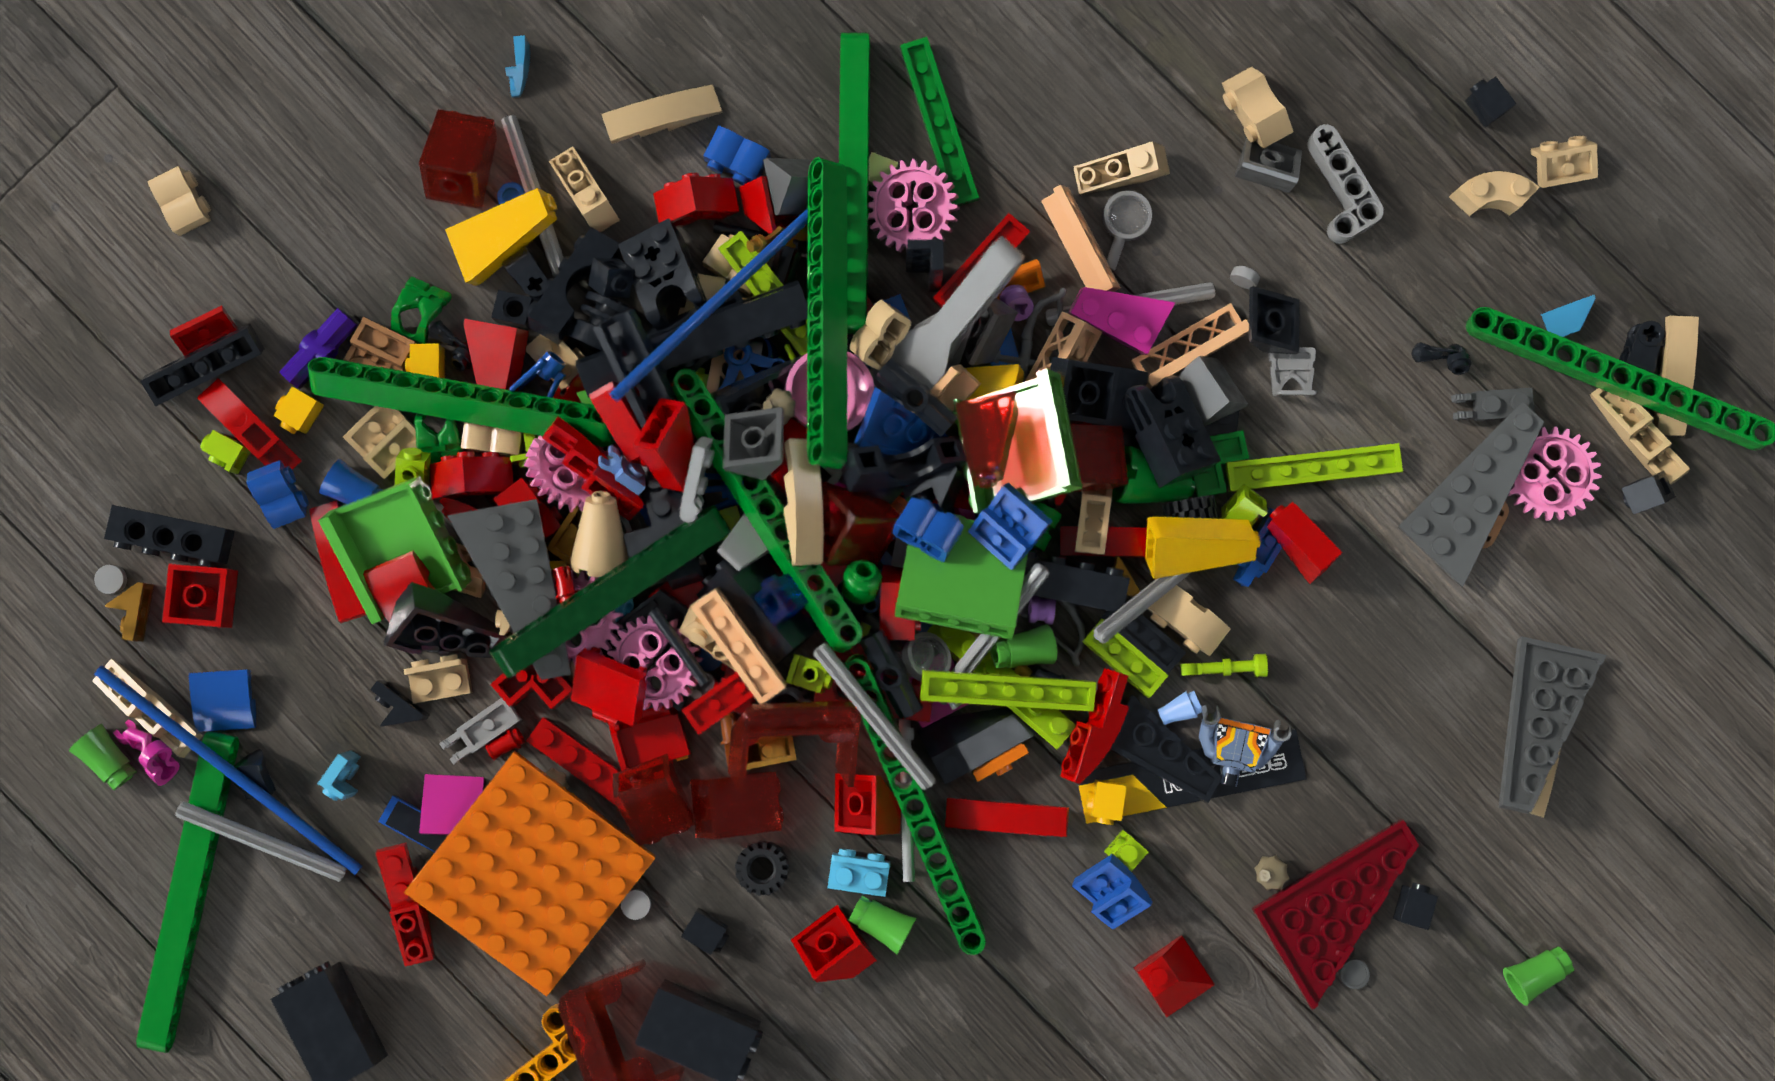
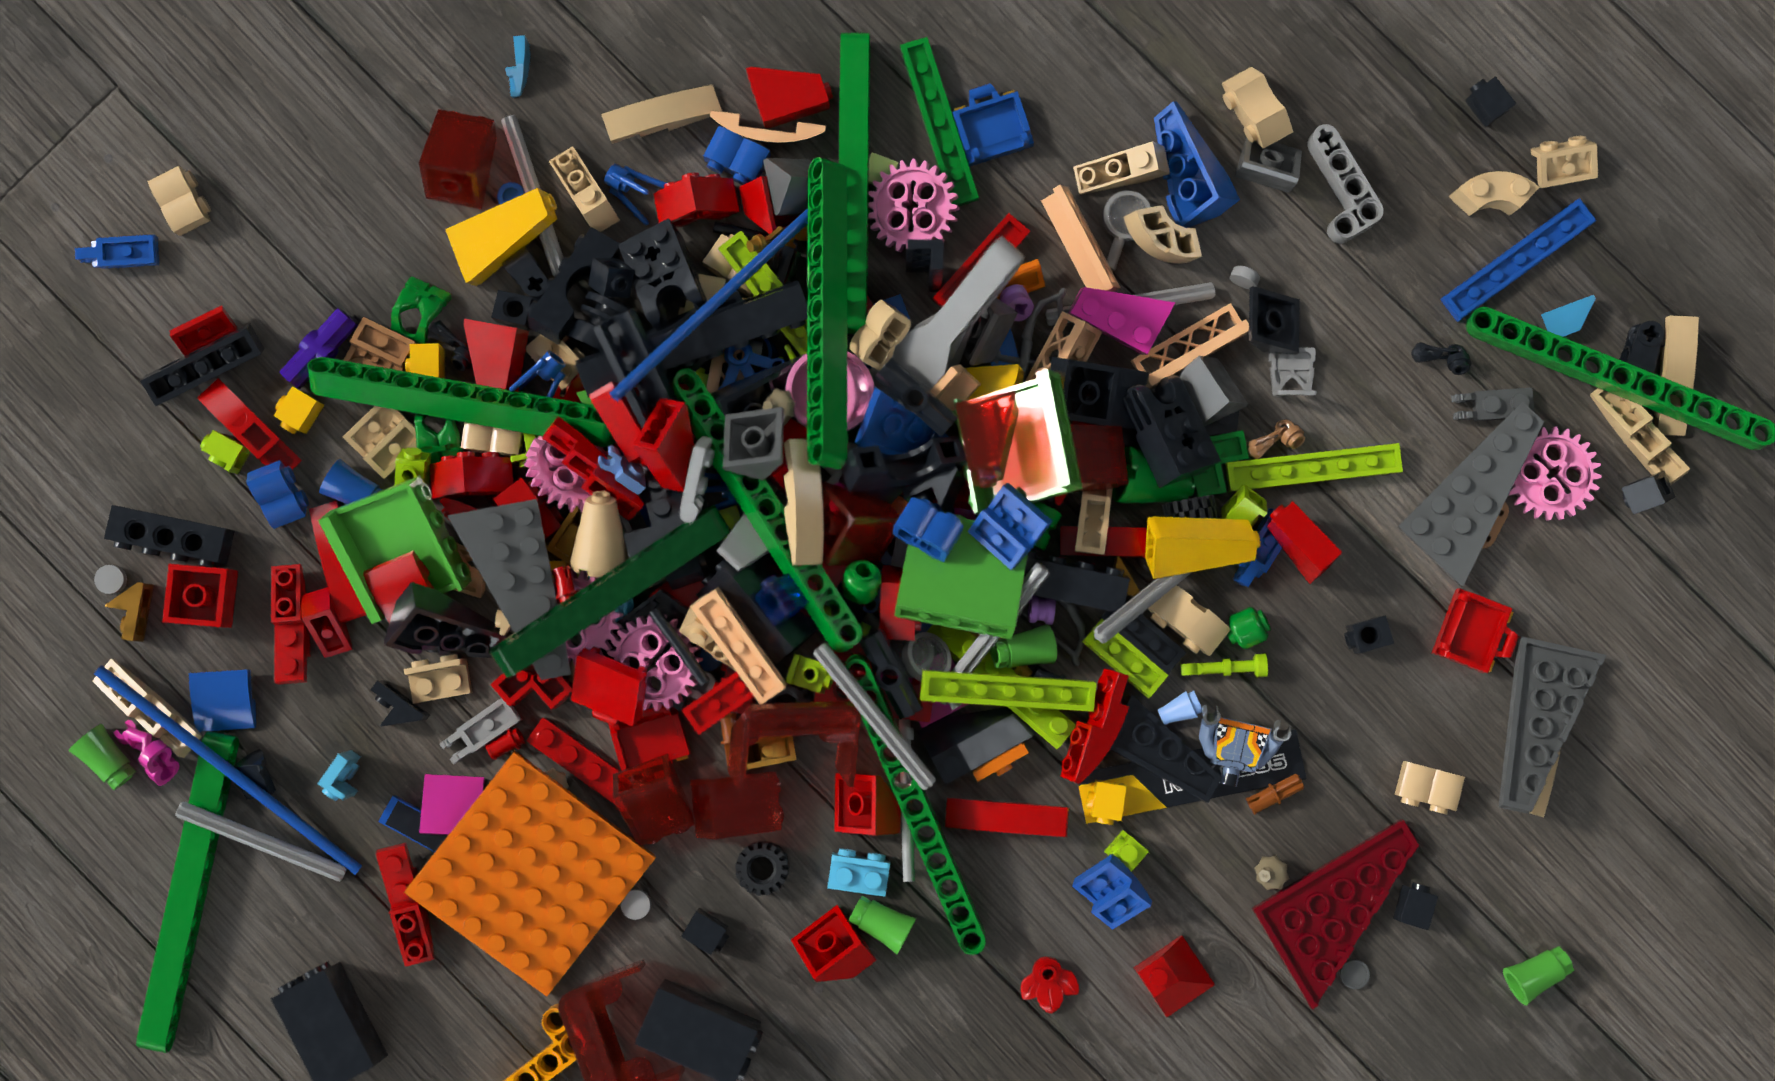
none -> blue hinge [75,235,159,269]
none -> red slope [271,564,310,685]
none -> red slope [301,587,353,658]
none -> blue plant [604,163,666,226]
none -> light nougat slope [710,110,826,142]
none -> red slope [746,67,833,129]
none -> blue piece [952,83,1034,167]
none -> red plate [1020,956,1079,1013]
none -> tan brick [1124,205,1202,264]
none -> blue wedge [1154,101,1240,228]
none -> green head [1227,607,1271,649]
none -> dark orange axle [1245,774,1304,815]
none -> medium nougat piece [1247,419,1305,459]
none -> black brick [1344,615,1394,654]
none -> tan brick [1395,761,1465,815]
none -> red piece [1432,588,1519,673]
none -> blue tile [1440,198,1597,322]

